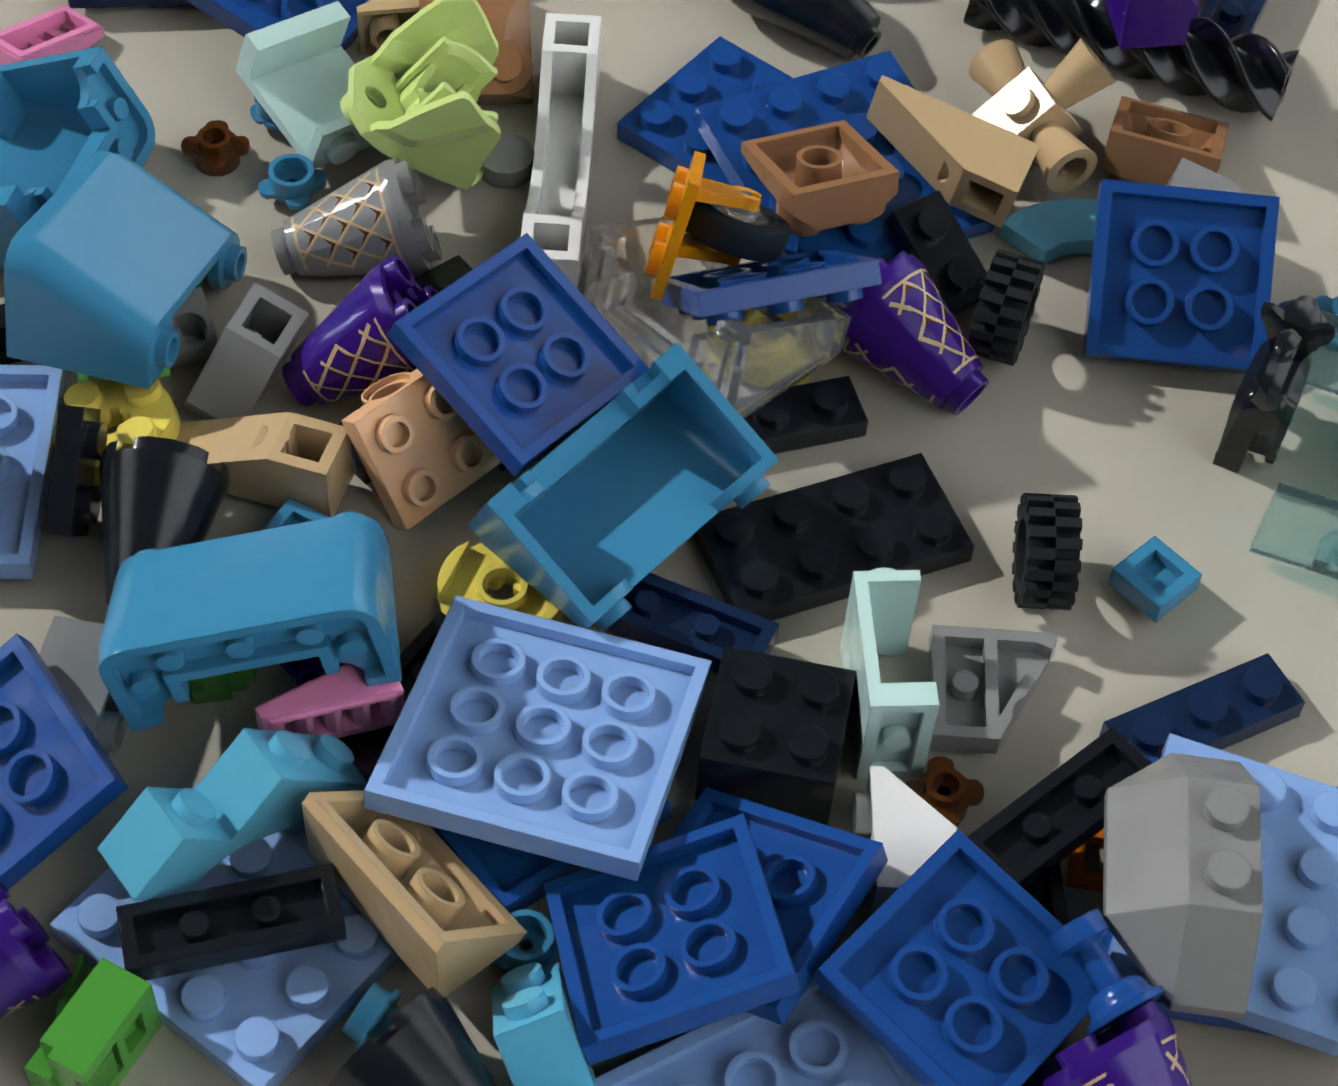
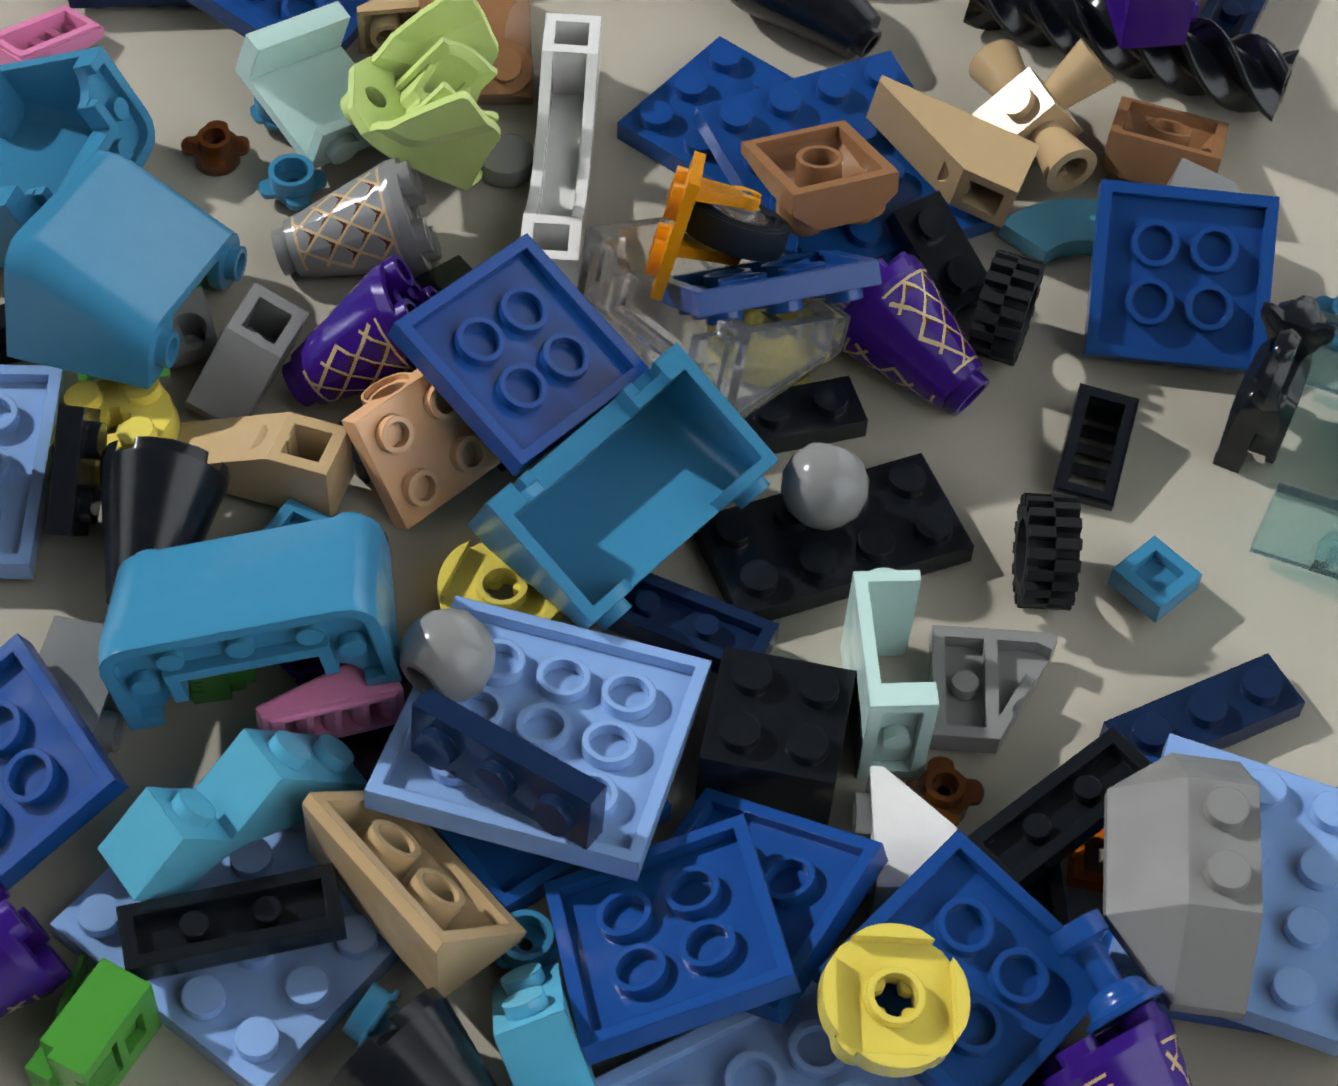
none -> light grey piece [399,607,496,703]
none -> dark blue plate [411,688,607,850]
none -> light grey piece [780,443,870,531]
none -> light yellow plate [817,923,970,1077]
none -> black slope [1051,383,1140,511]

